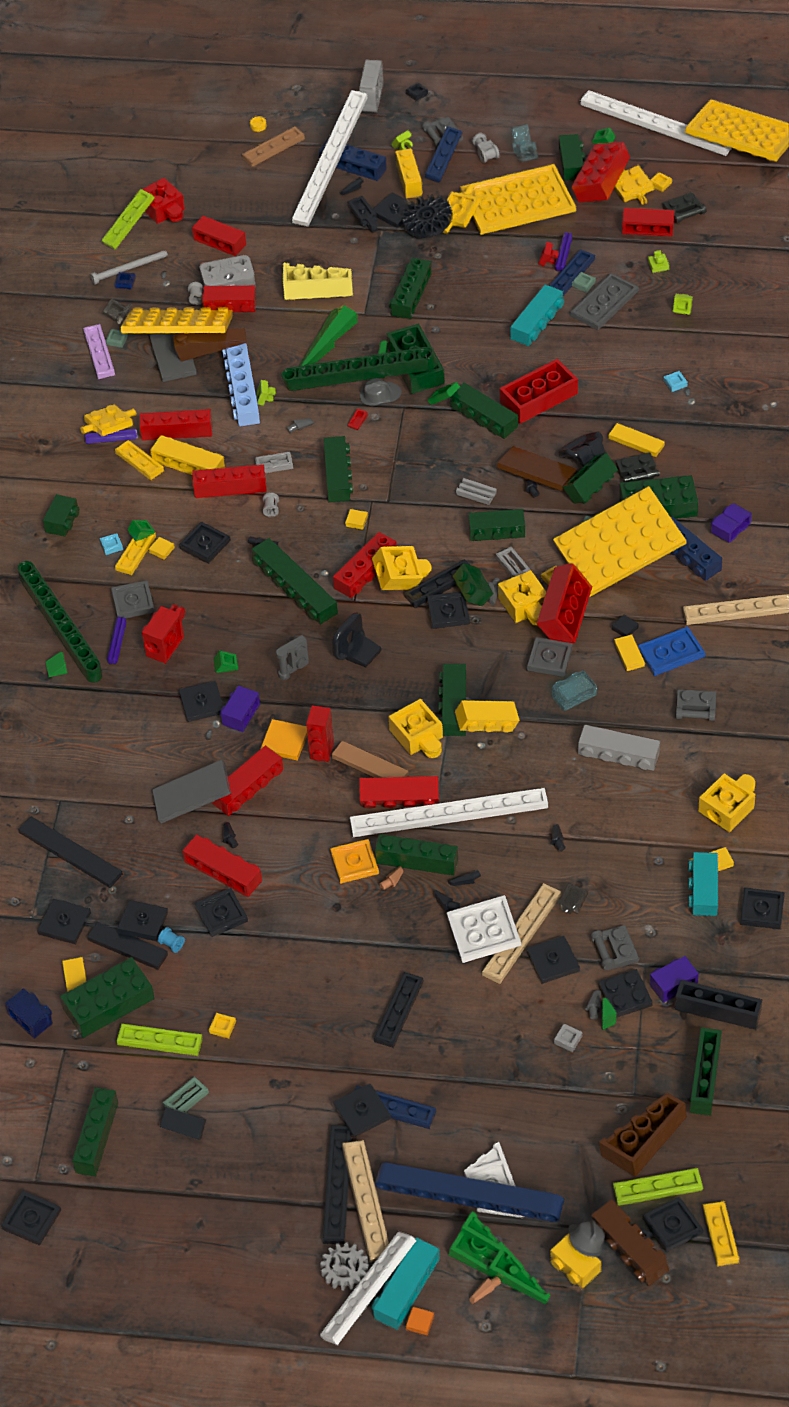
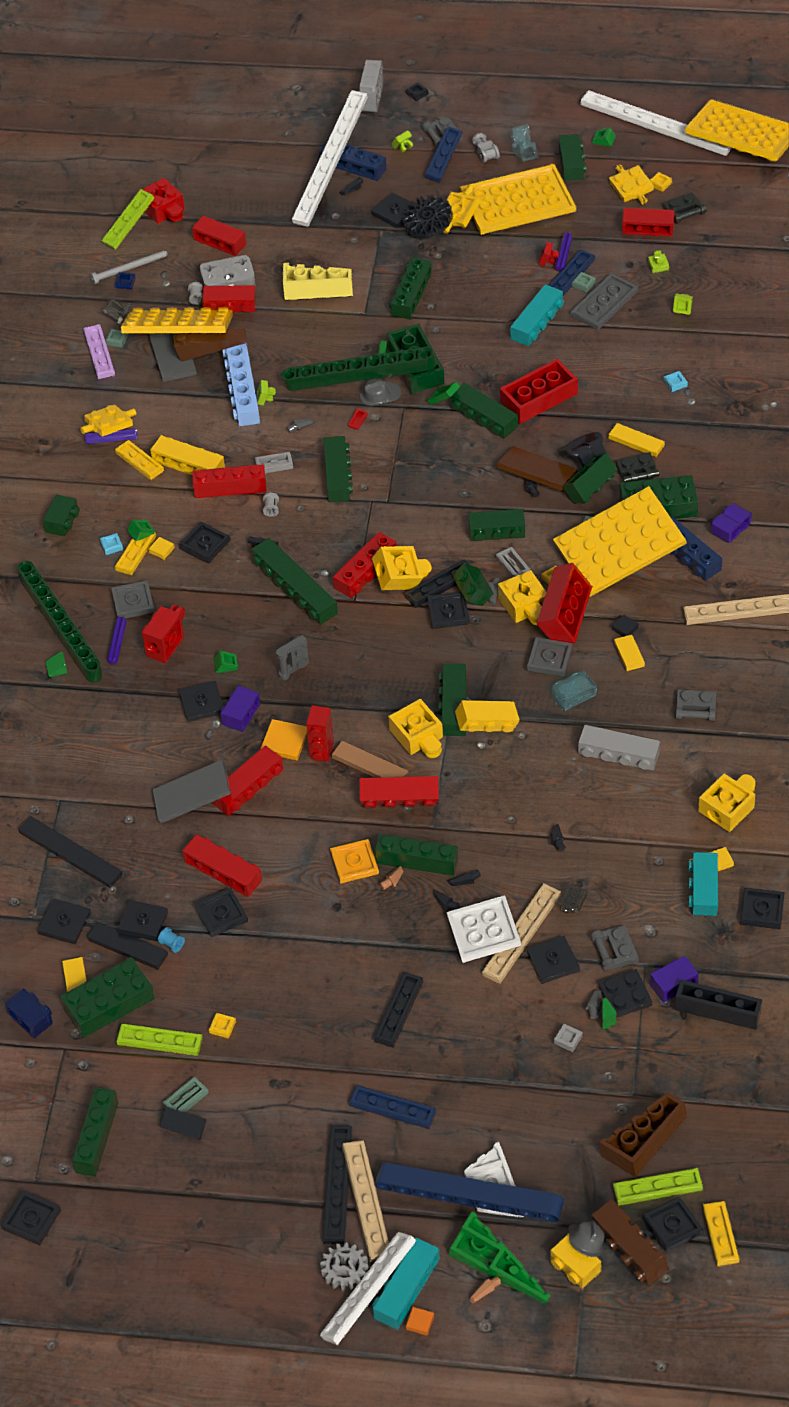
red brick [140,409,213,441] -> none
black bar [223,822,238,848] -> none
medium nougat tile [242,126,305,167] -> none
yellow tile [250,117,267,132] -> none
green wedge [299,305,358,366] -> none
black piece [332,612,382,668] -> none
black plate [333,1083,391,1137] -> none
yellow tile [345,509,368,530] -> none
black hinge [347,196,378,233] -> none
white plate [350,788,548,837] -> none
yellow brick [396,149,422,199] -> none
light grey tile [456,478,497,505] -> none
red brick [572,142,630,202] -> none
blue tile [637,626,705,676] -> none
dark green brick [690,1027,722,1116] -> none

